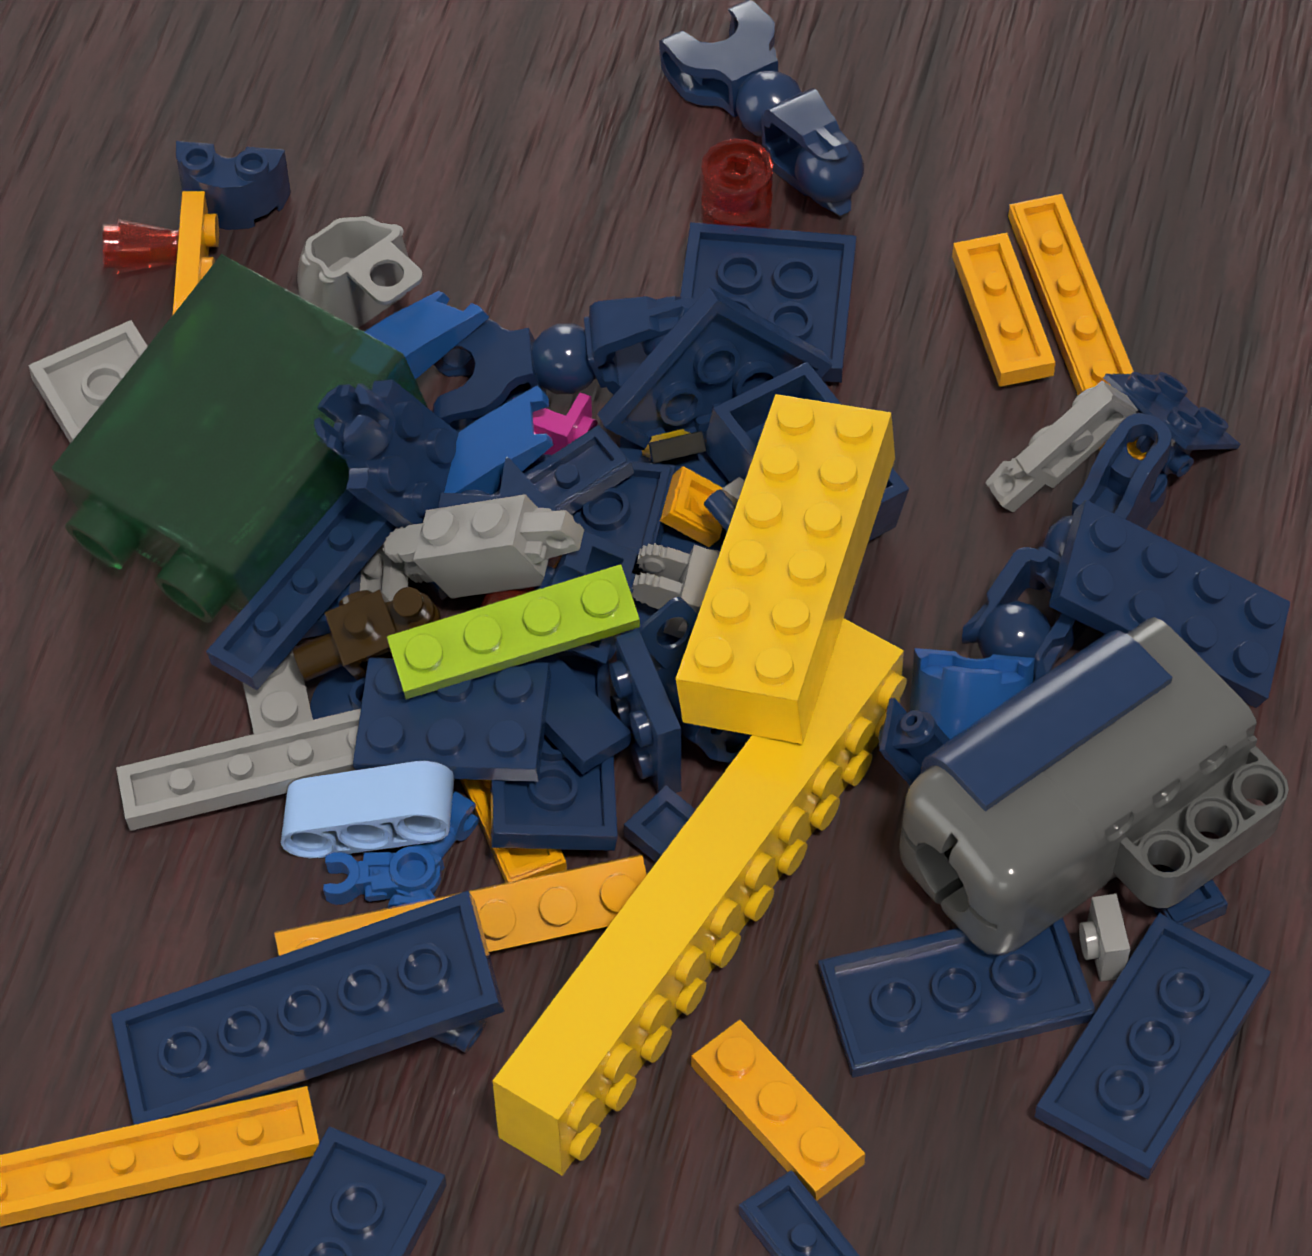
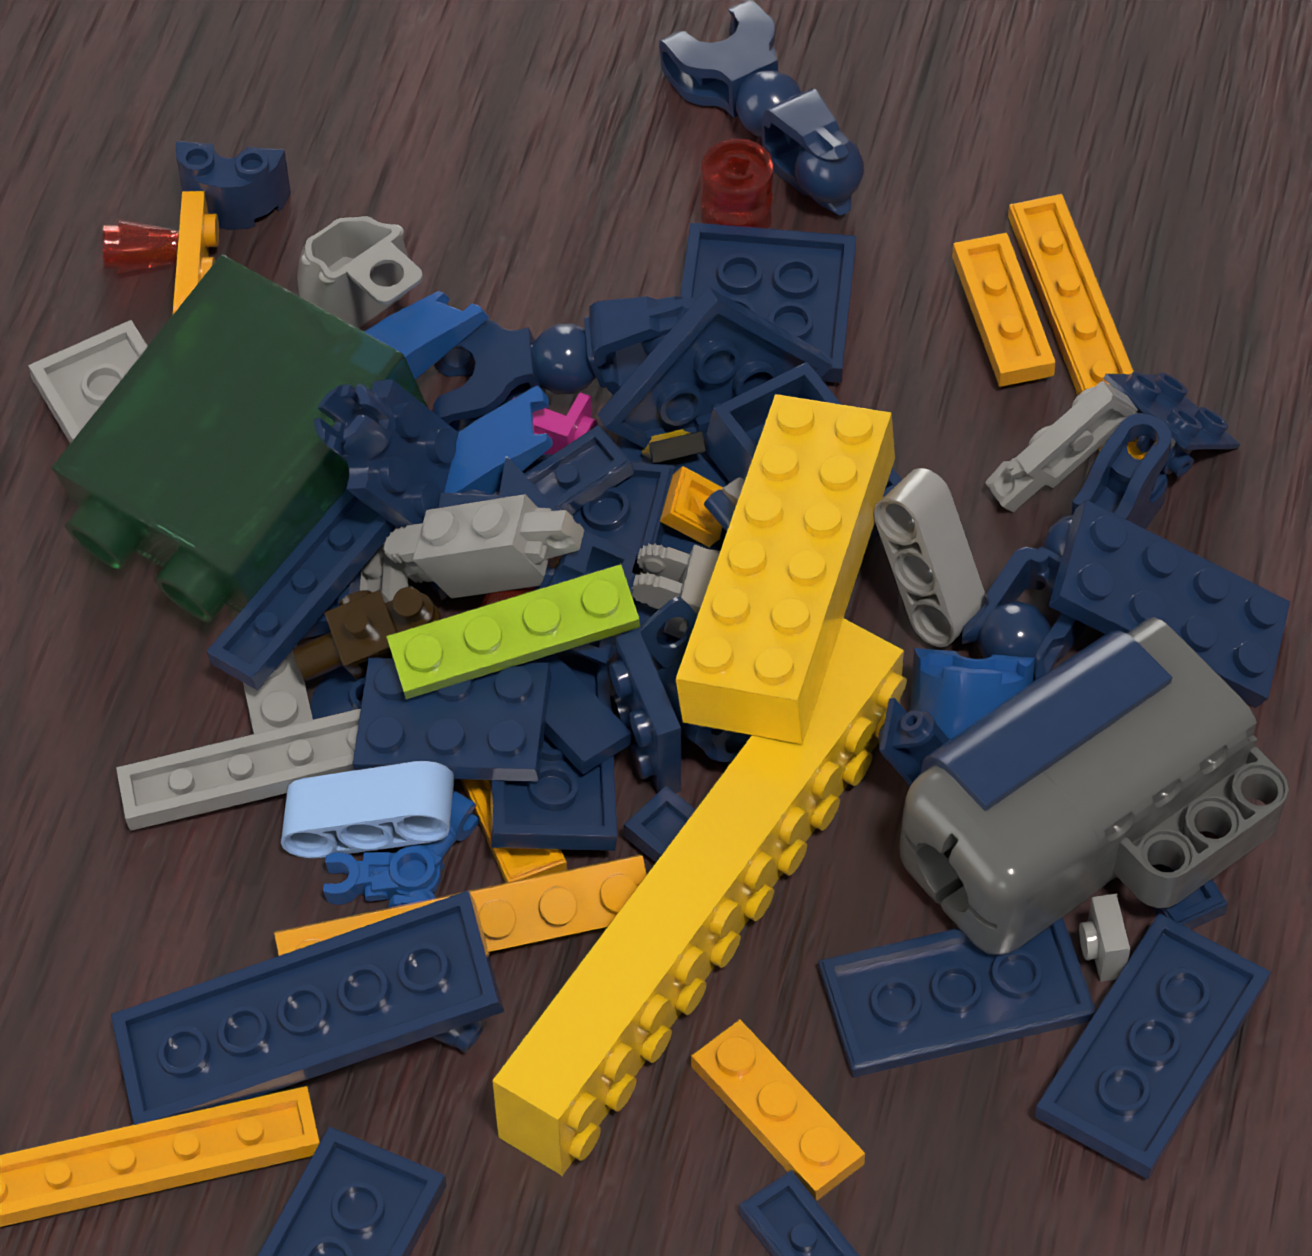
none -> light grey beam [873,468,986,647]

